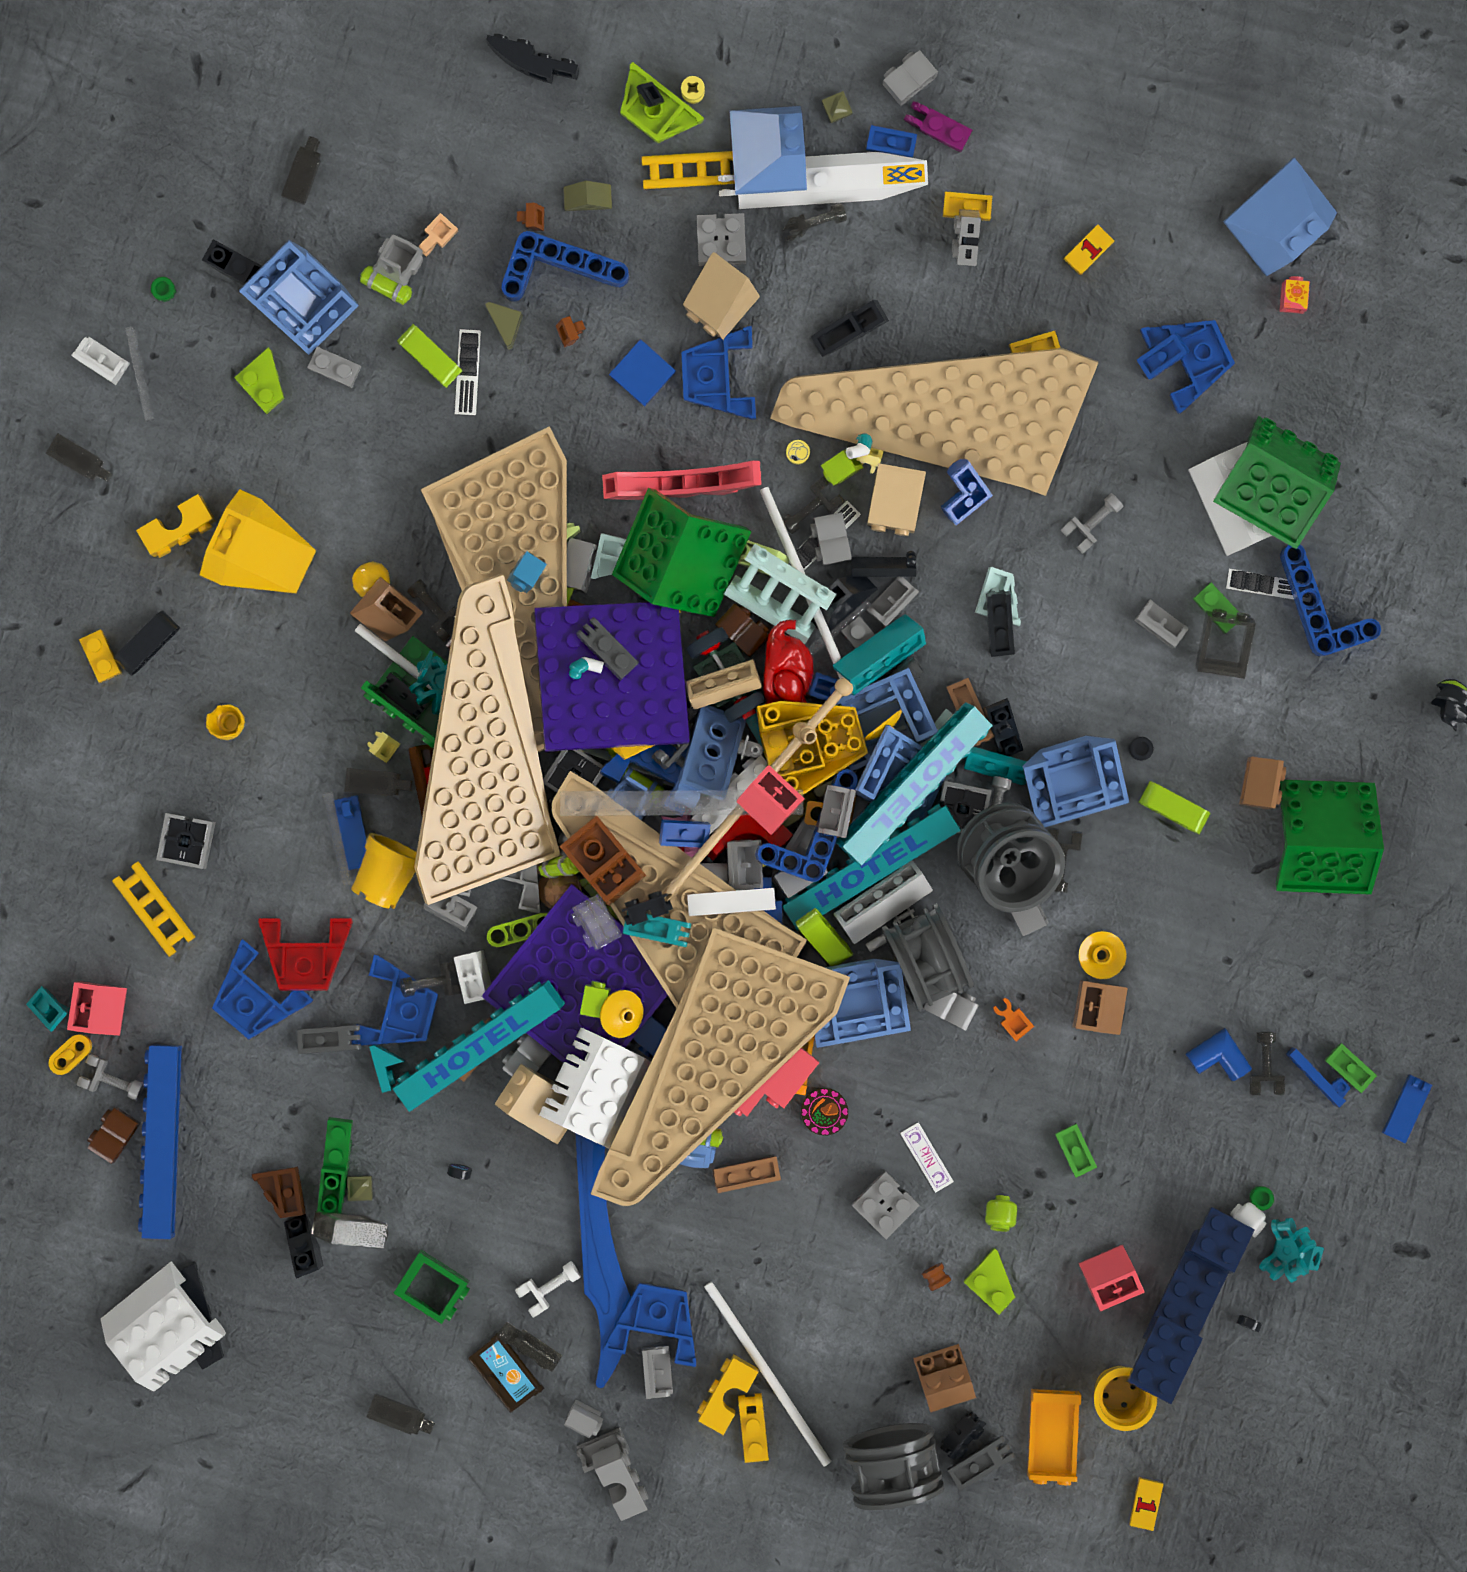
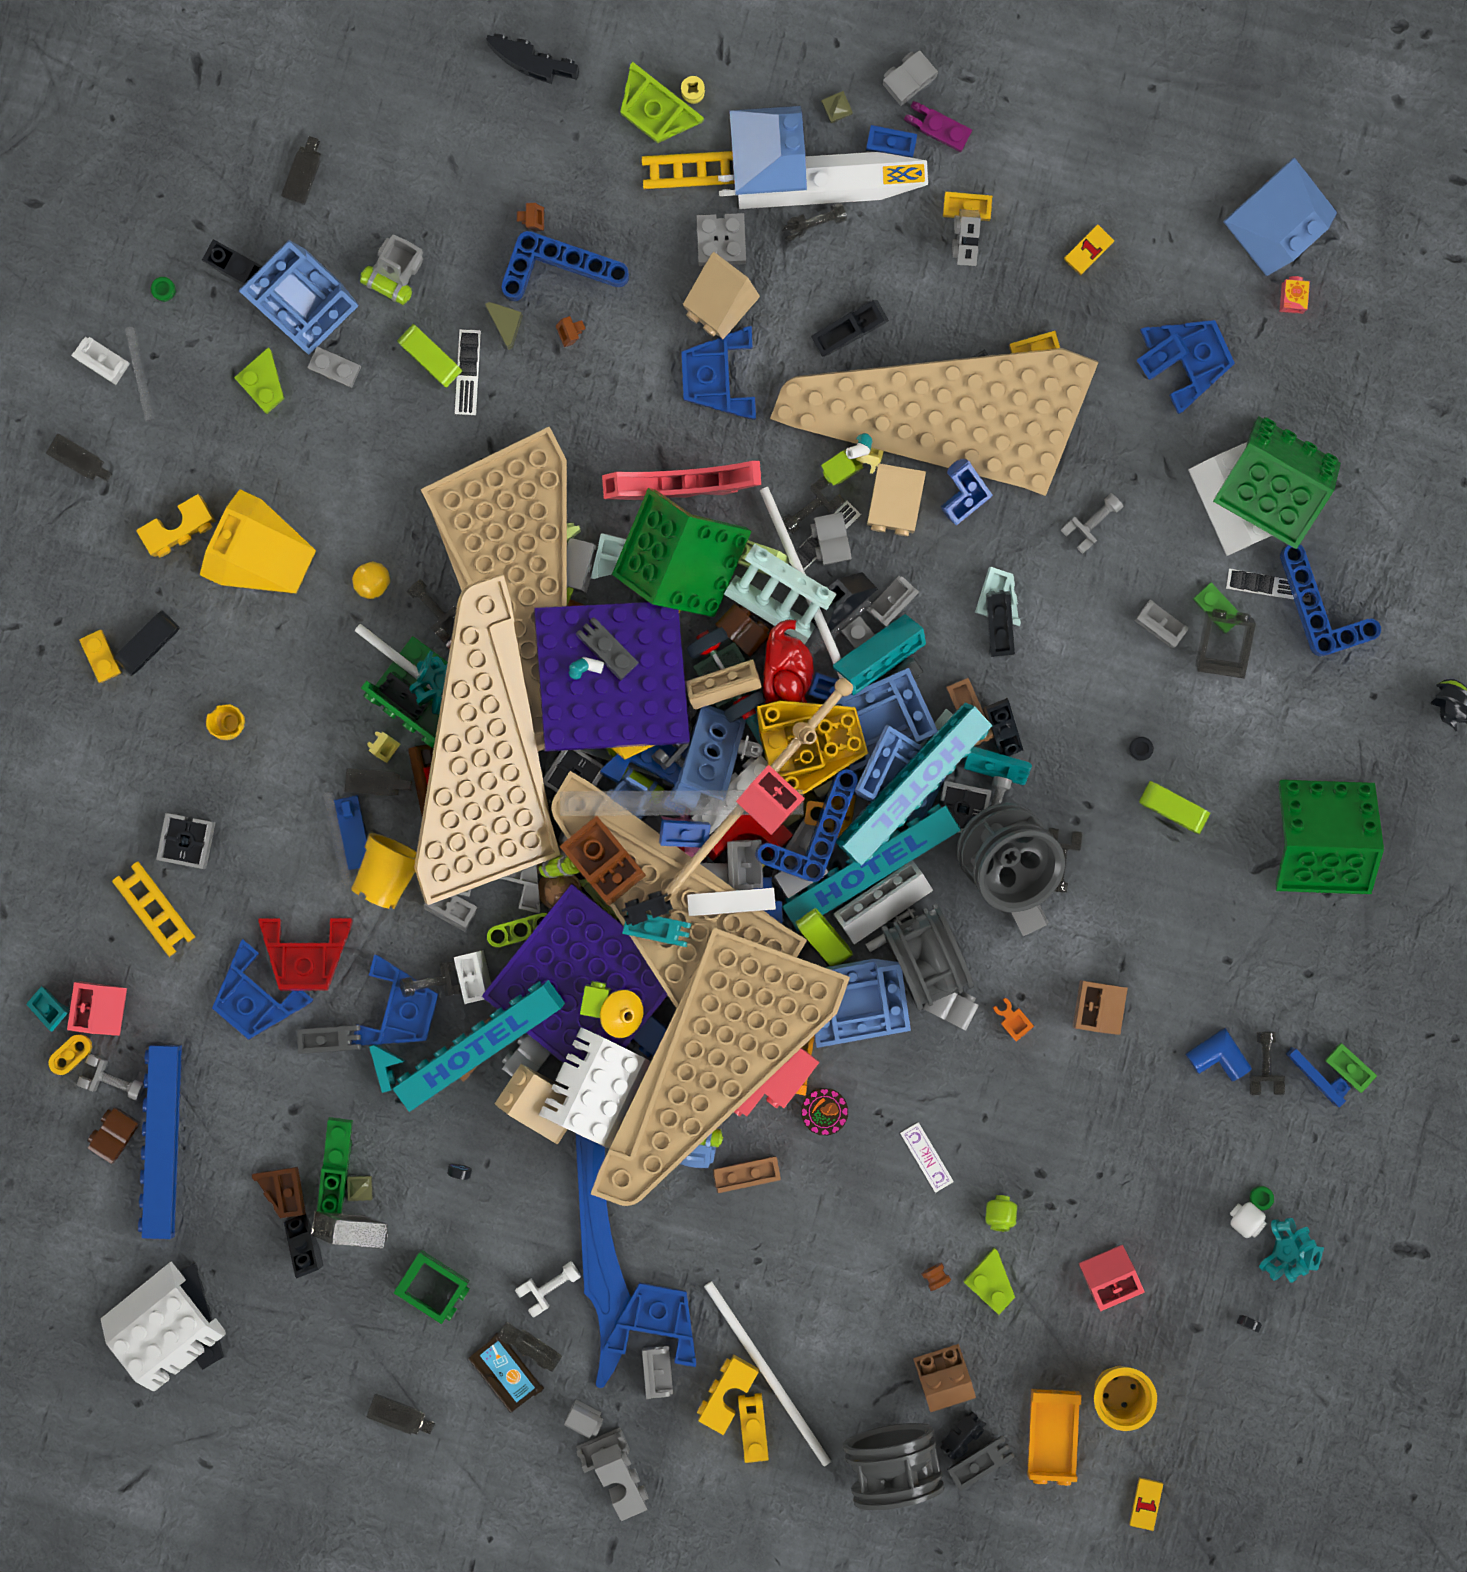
medium nougat slope [350,577,423,641] -> none
light nougat plate [419,213,458,256] -> none
dark azure brick [507,551,547,593] -> none
olive slope [564,181,612,211] -> none
clear brick [571,894,622,950] -> none
blue tile [609,339,676,407] -> none
black slope [636,82,665,107] -> none
light yellow tile [786,440,810,465] -> none
light grey hinge [817,785,856,838] -> none
black hinge [851,551,916,577] -> none
light grey piece [852,1170,920,1239] -> none
yellow dish [864,709,902,741] -> none
medium blue slope [1023,736,1129,828] -> none
bright green plate [1054,1123,1097,1178] -> none
yellow dish [1078,931,1126,979] -> none
dark blue bracket [1126,1207,1255,1404] -> none
medium nougat slope [1239,757,1286,809] -> none
blue hinge [1382,1075,1432,1144] -> none

